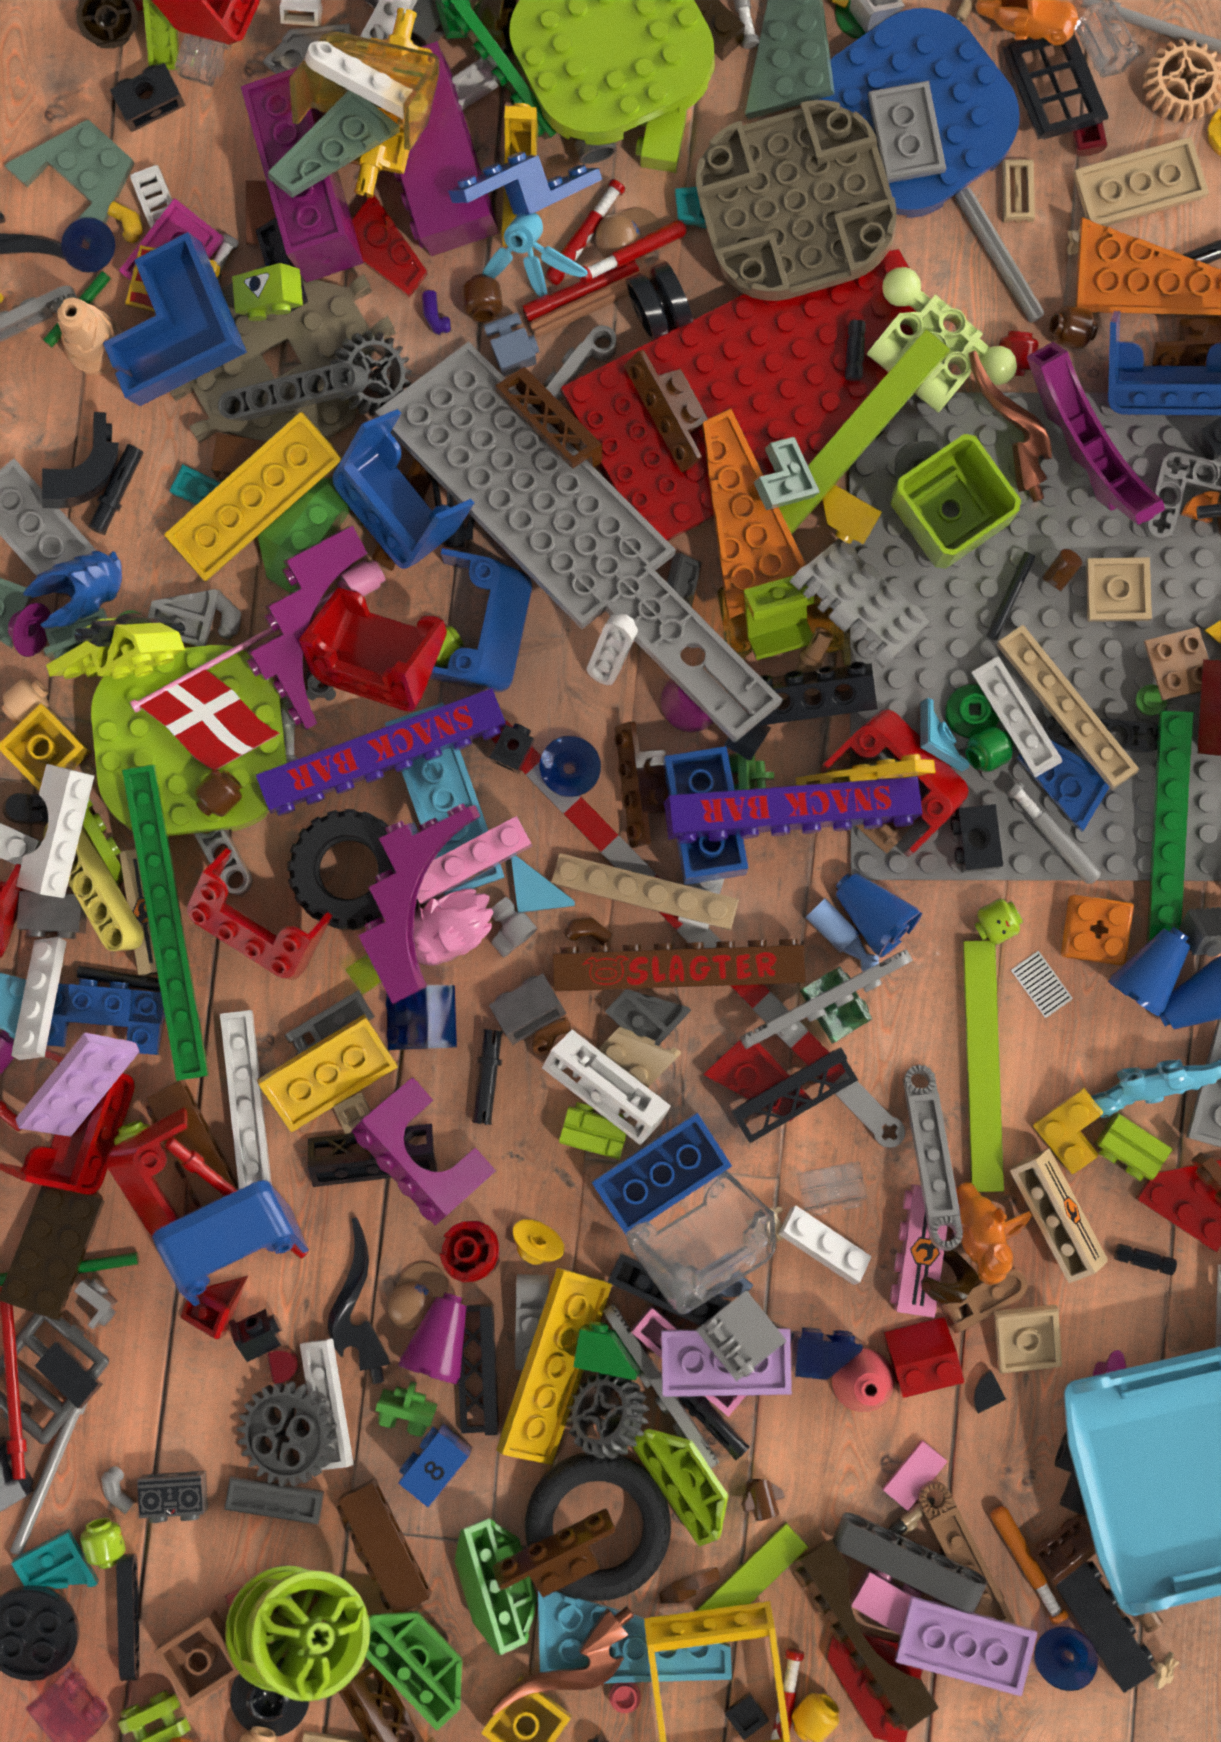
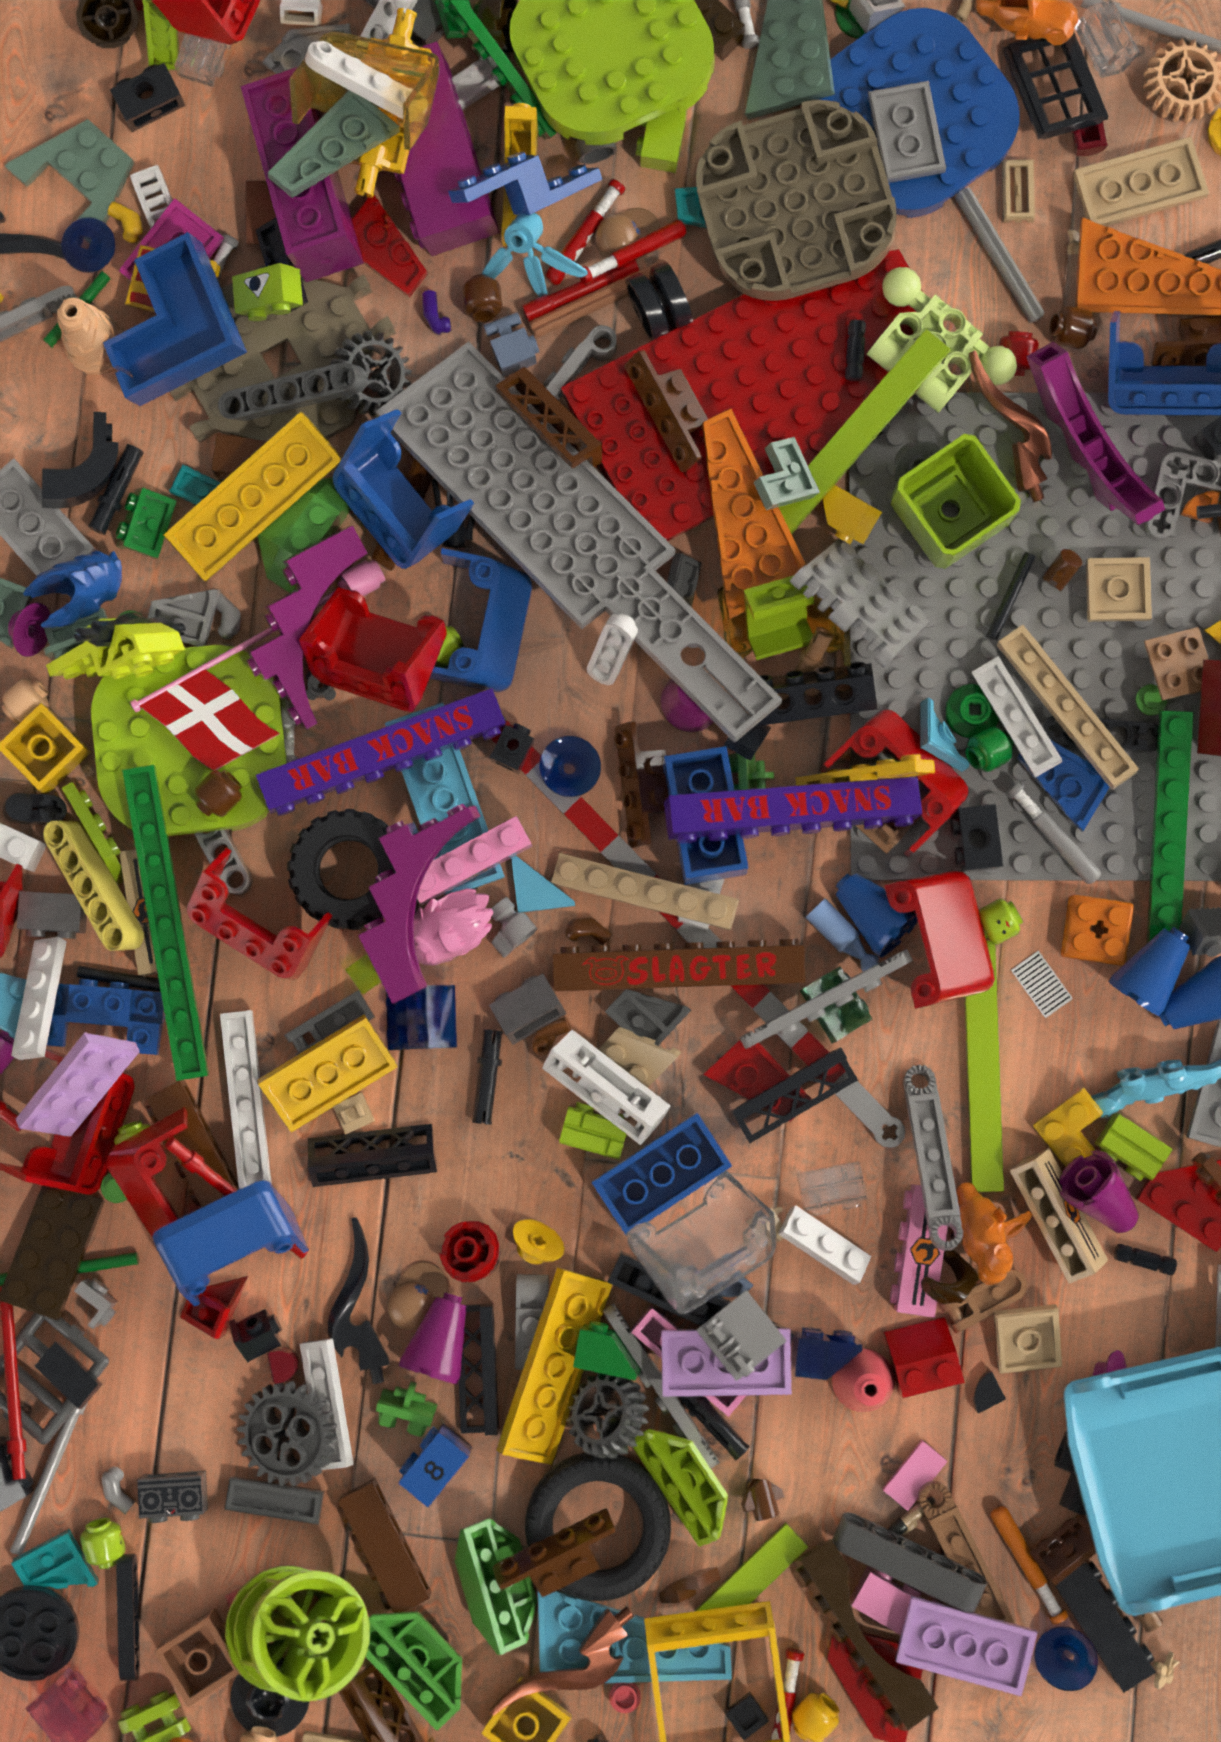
white arch [16,764,94,898] -> none
magenta arch [351,1077,496,1226] -> none
none -> bright green plate [101,1173,127,1203]
none -> green bracket [115,487,177,559]
none -> windscreen [884,871,995,1009]
none -> magenta cone [1059,1150,1139,1233]

